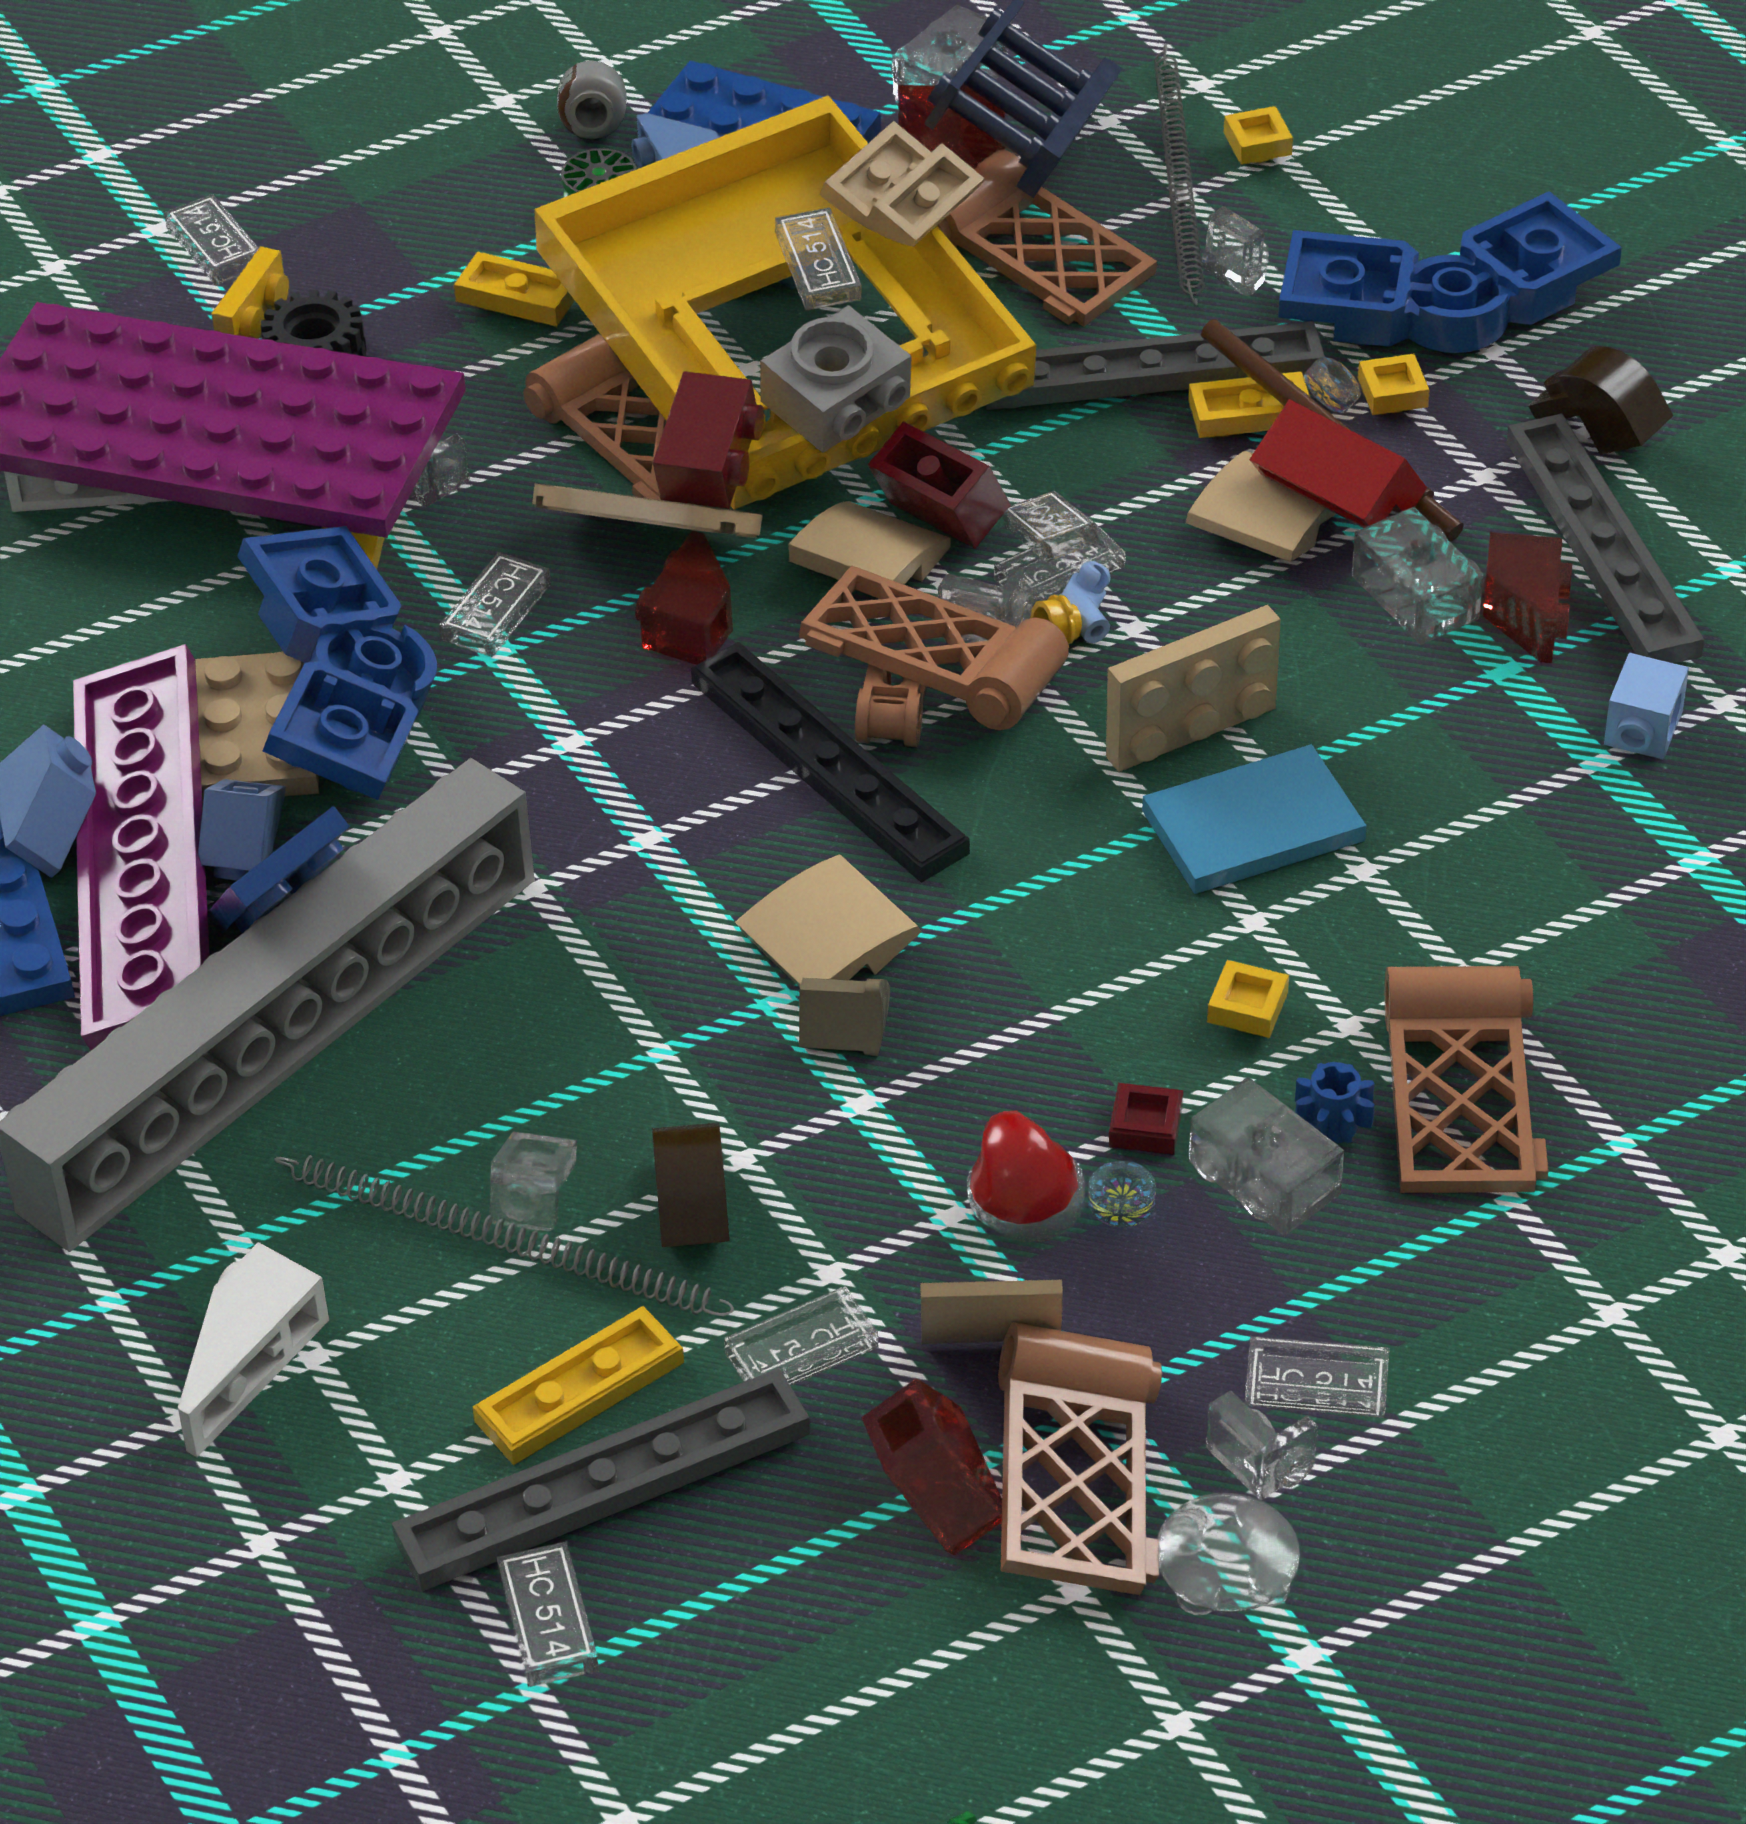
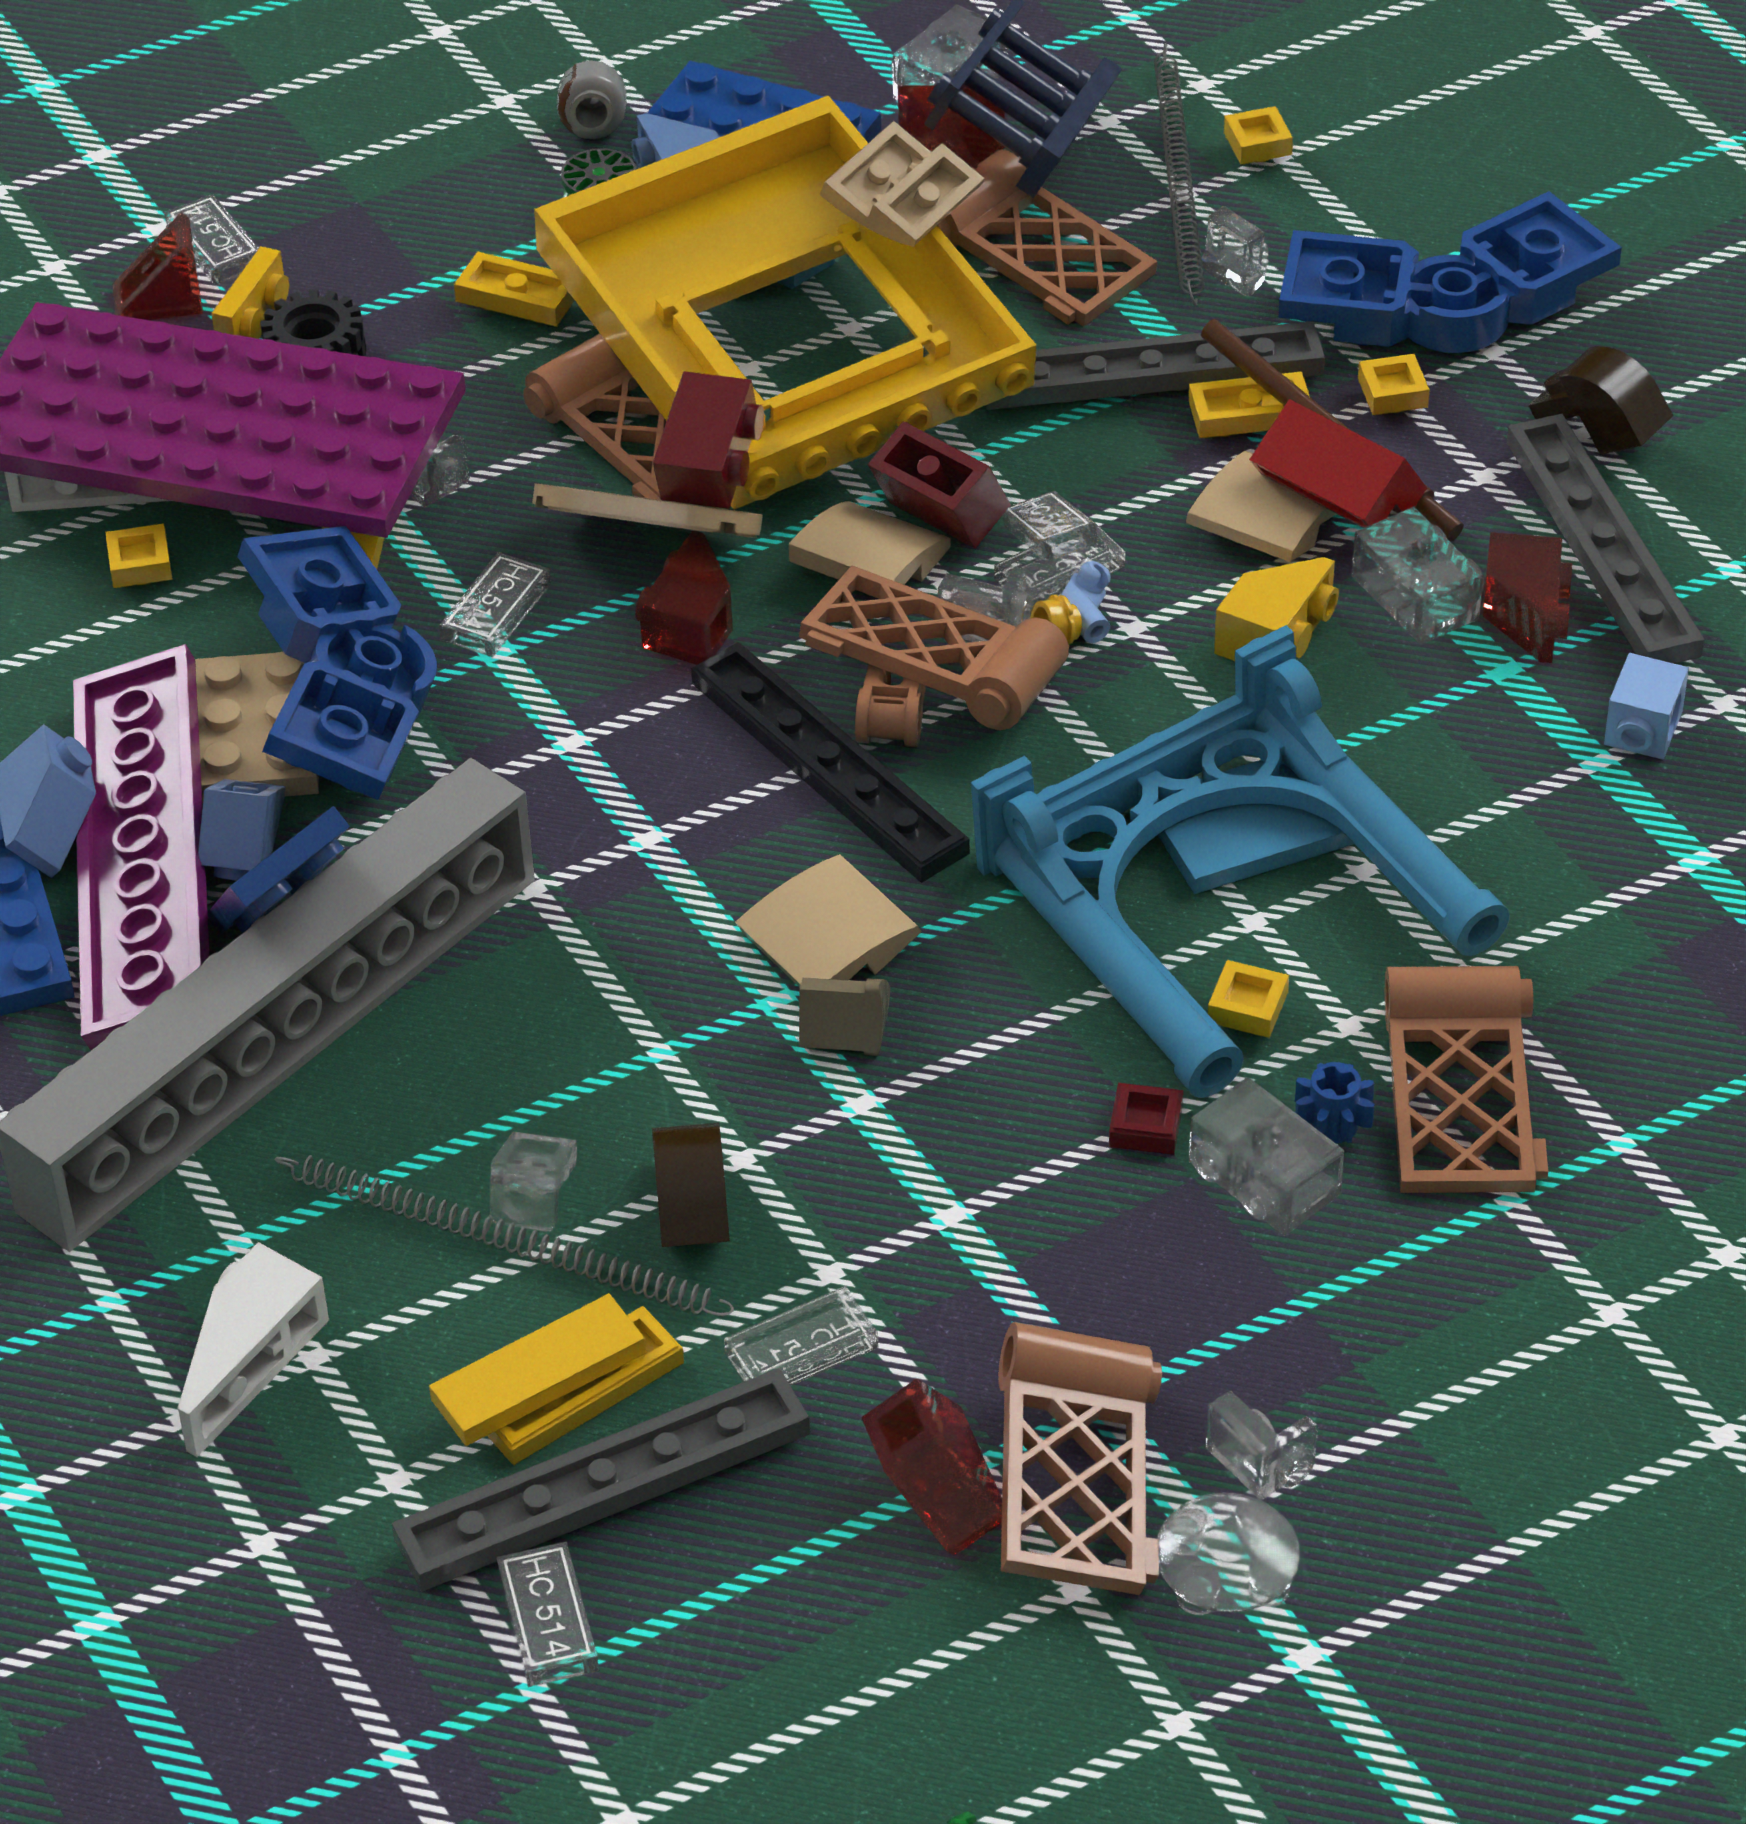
light grey brick [760,305,911,453] -> none
clear tile [775,207,862,310] -> none
tan slope [920,1280,1063,1344] -> none
red piece [966,1110,1086,1242] -> none
clear light blue tile [1088,1161,1156,1227] -> none
tan plate [1106,605,1281,772] -> none
clear tile [1245,1336,1389,1418] -> none
clear tile [1304,357,1361,413] -> none
none -> yellow plate [105,524,172,588]
none -> clear red slope [113,212,203,320]
none -> yellow tile [429,1293,646,1446]
none -> dark azure arch [971,625,1509,1098]
none -> yellow slope [1214,557,1339,661]

